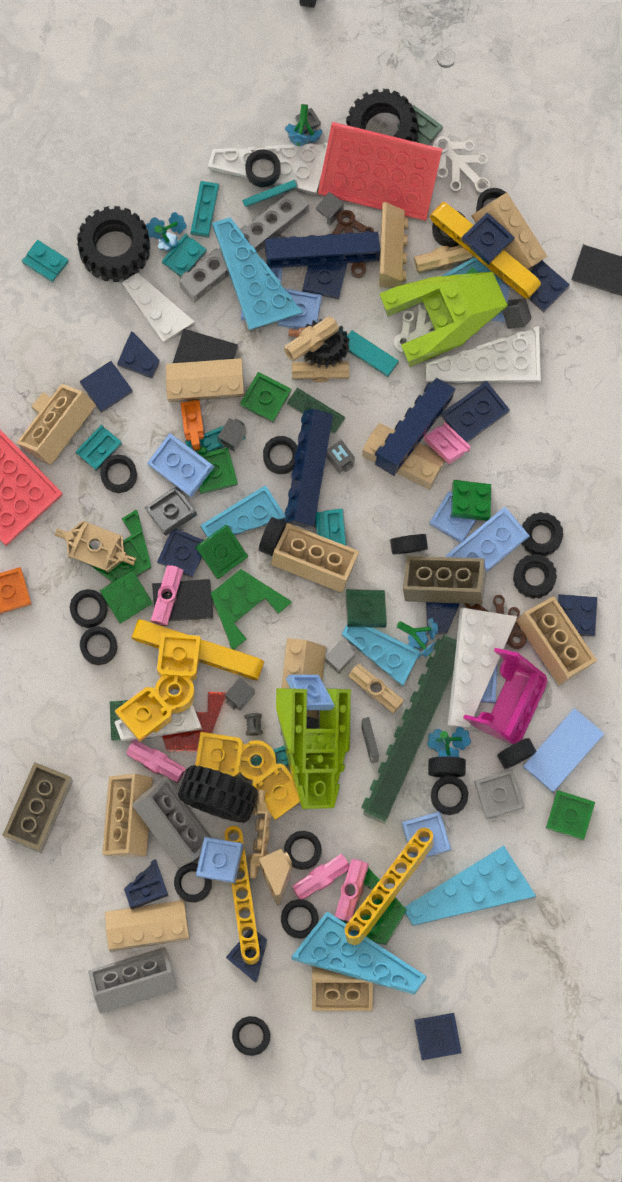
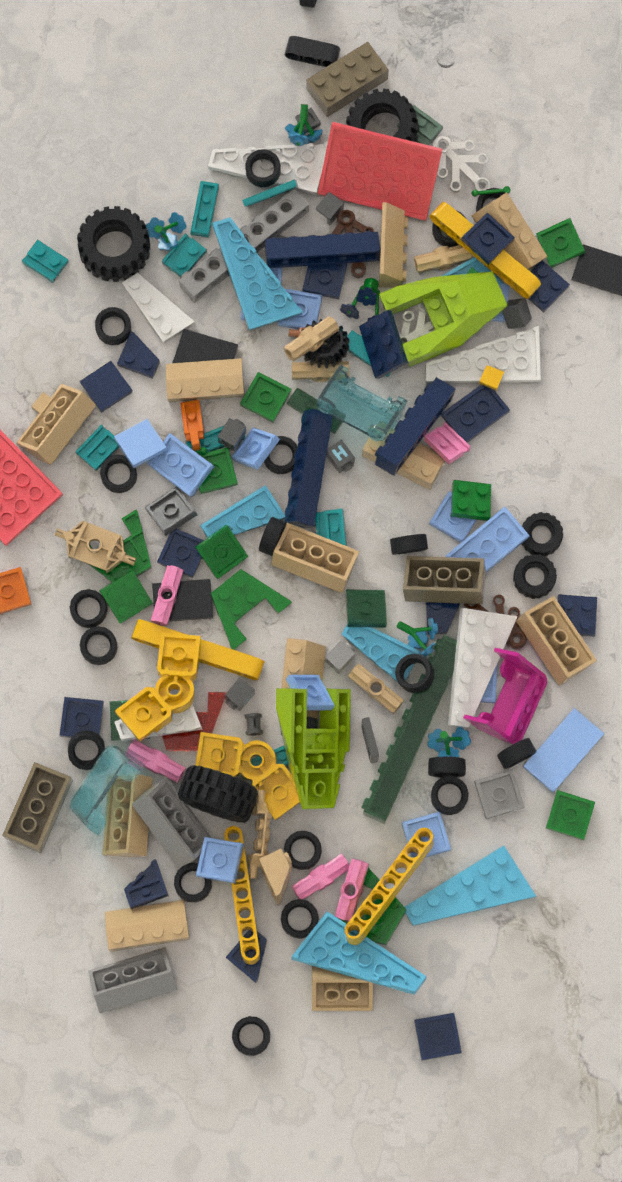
none -> dark blue plate [60,697,104,738]
none -> black tyre [68,730,106,770]
none -> clear light blue windscreen [70,745,143,836]
none -> black tyre [95,307,132,345]
none -> light blue tile [114,419,167,468]
none -> light blue tile [231,428,280,470]
none -> black beam [284,36,341,67]
none -> dark tan brick [306,42,389,117]
none -> clear light blue windscreen [317,364,408,441]
none -> dark blue plant [340,278,380,321]
none -> dark blue plate [359,310,408,379]
none -> black tyre [395,654,435,694]
none -> green hinge [471,186,511,197]
none -> yellow tile [479,365,504,391]
none -> green plate [536,218,586,268]

